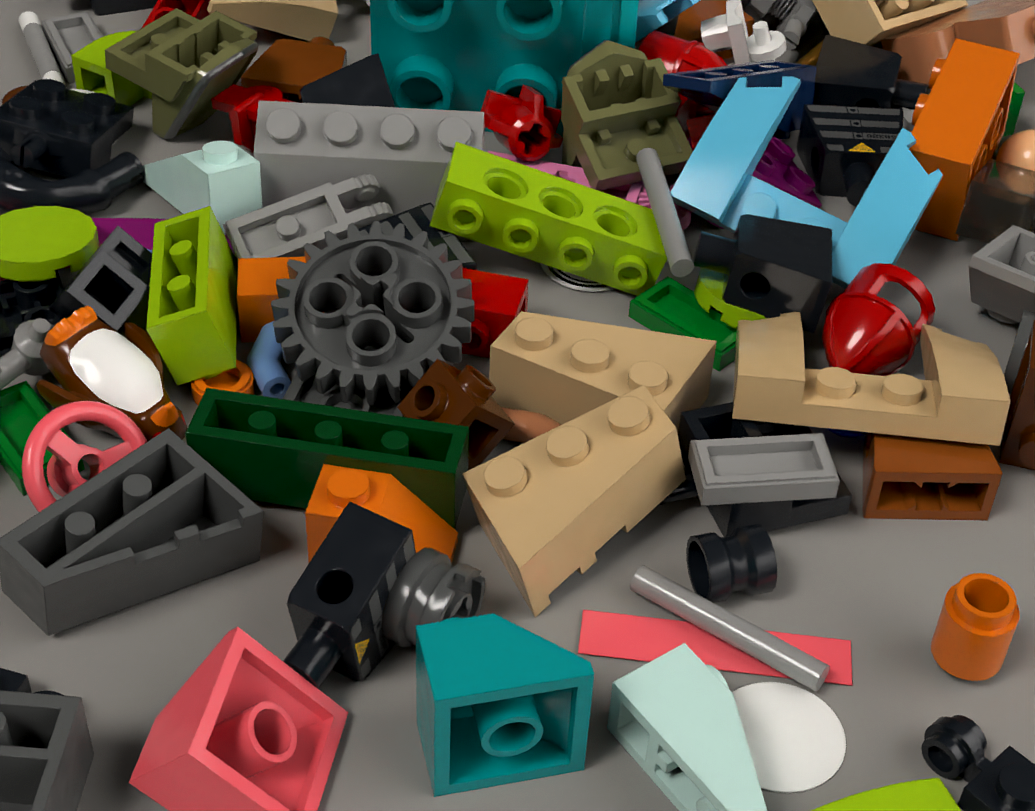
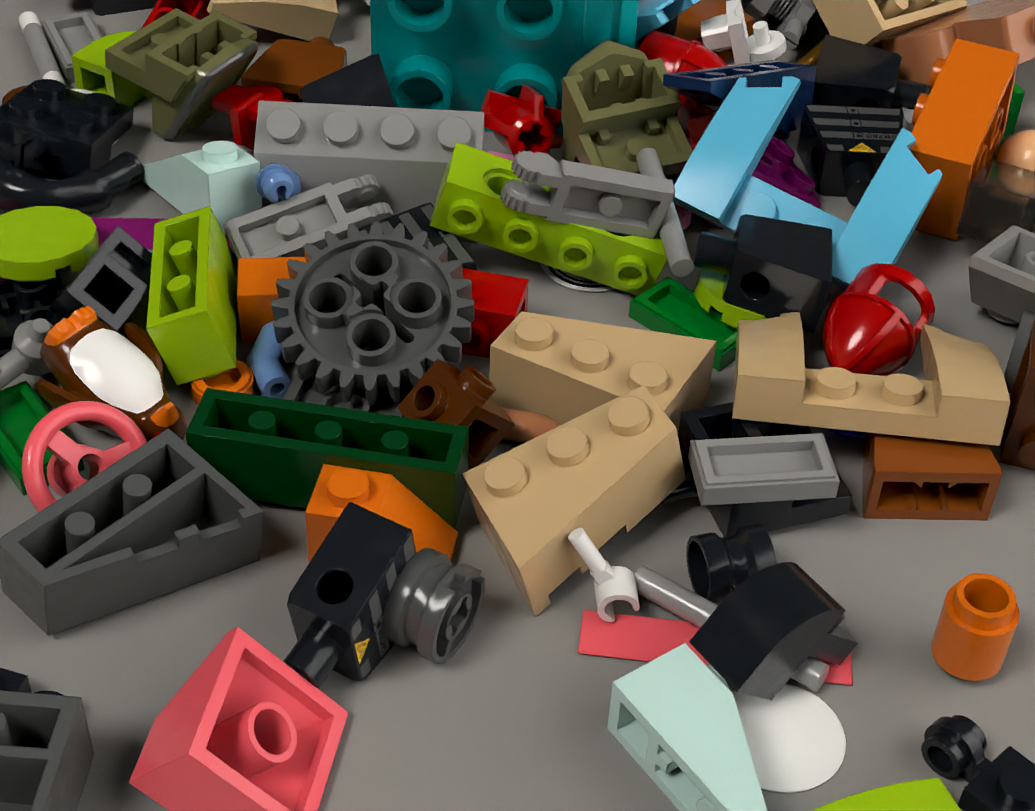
teal slope [416,613,594,797] -> none
none -> medium blue arm [255,163,301,204]
none -> light grey hinge [500,150,676,239]
none -> white hand [568,528,640,622]
none -> black brick [689,562,858,700]

